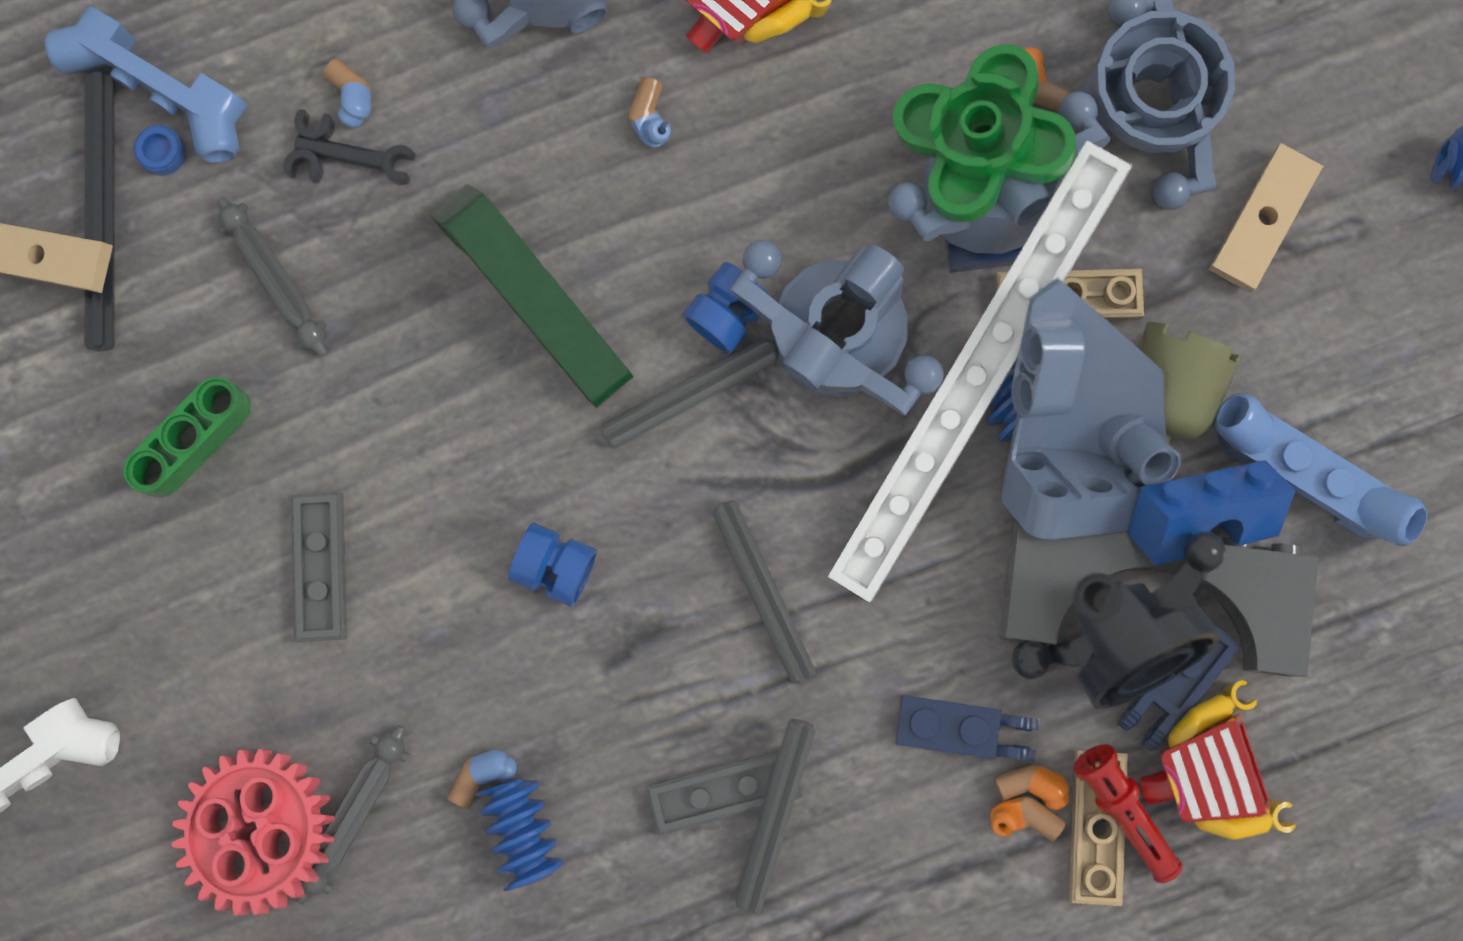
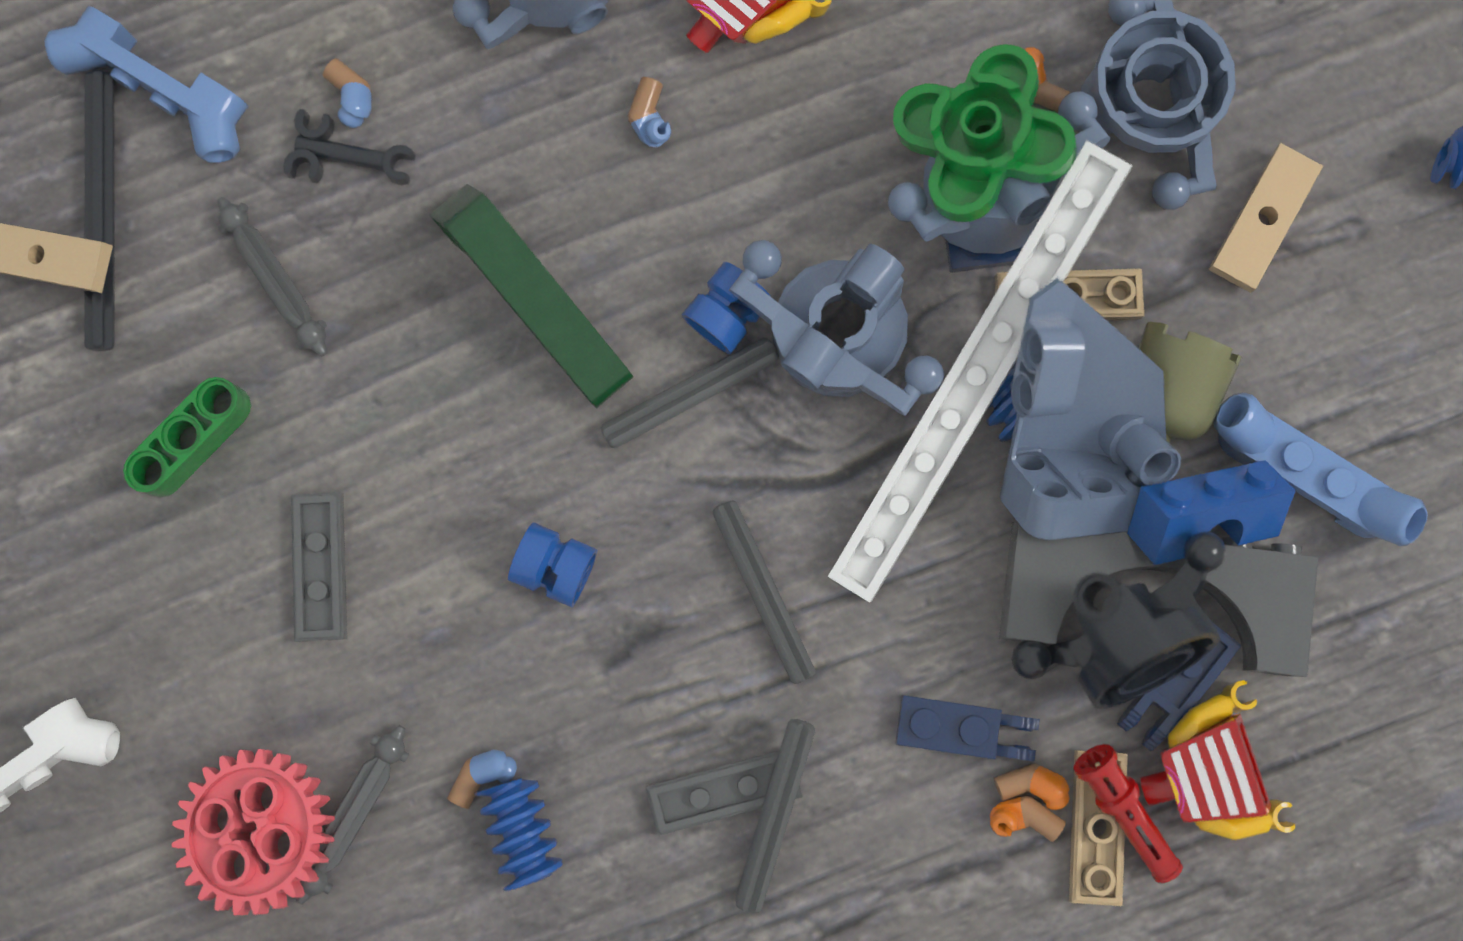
blue tile [133,125,186,176] -> none

